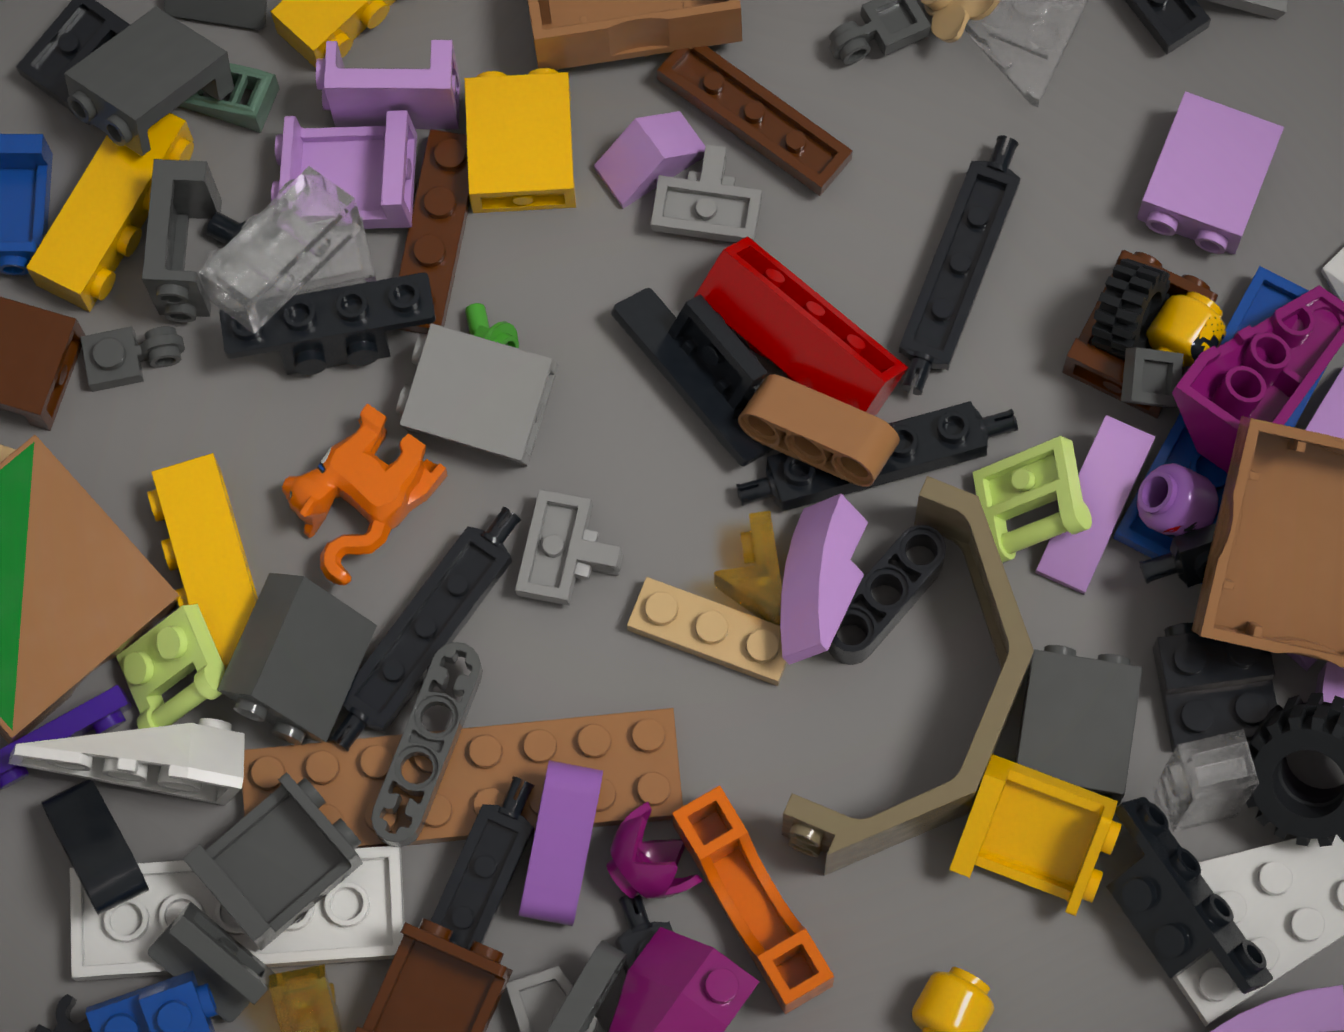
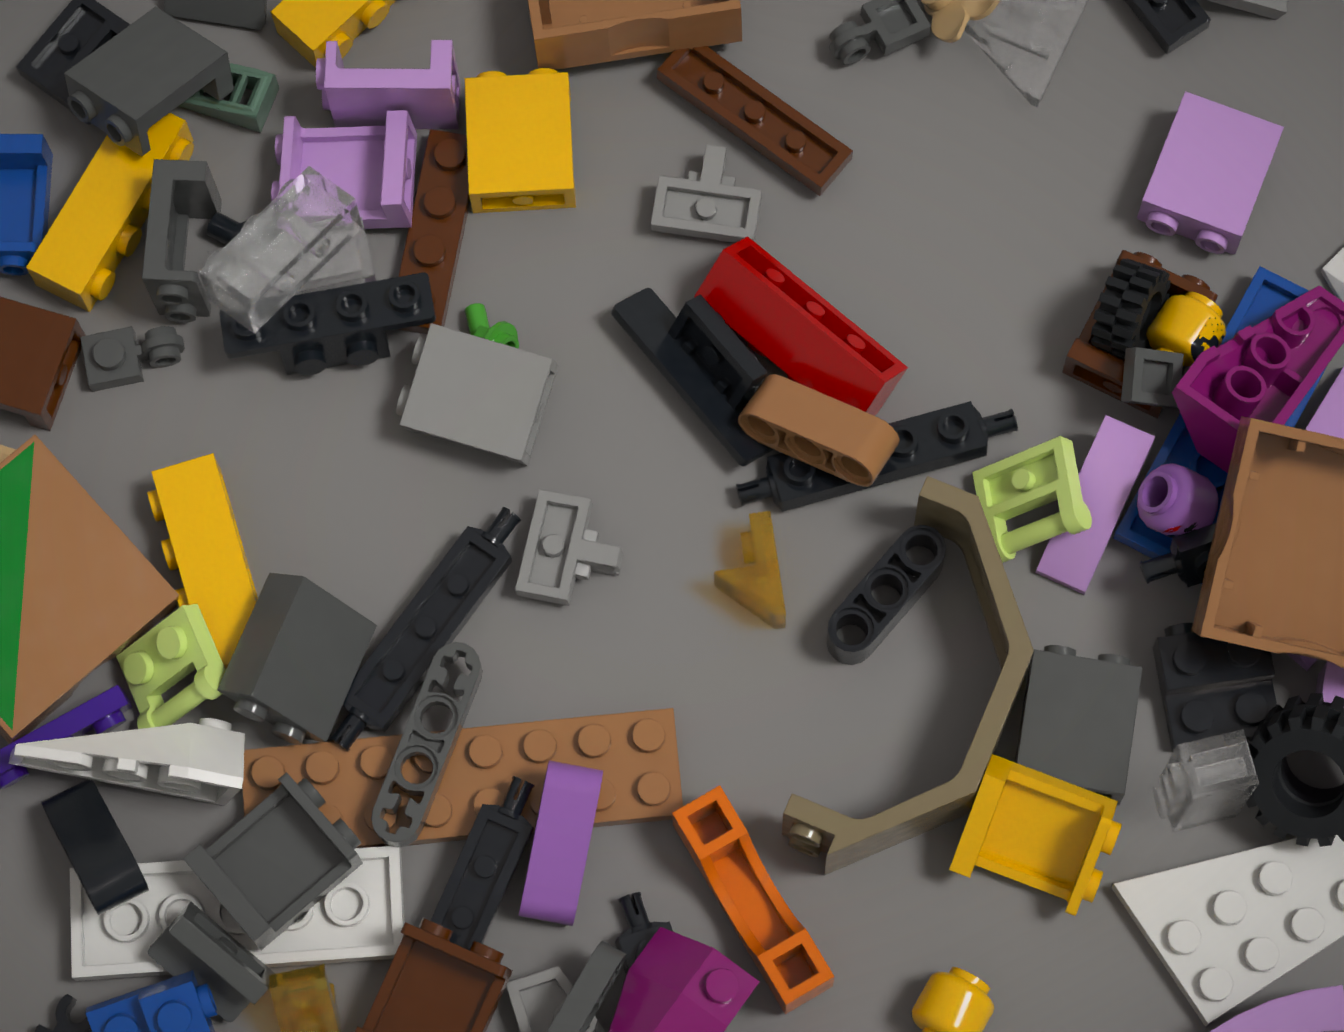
orange animal [282,403,447,585] -> none
lavender slope [594,111,706,209] -> none
magenta piece [606,802,704,899] -> none
tan plate [627,577,787,686] -> none
lavender slope [780,493,868,665] -> none
black plate [899,135,1021,395] -> none
black bracket [1106,797,1273,994] -> none

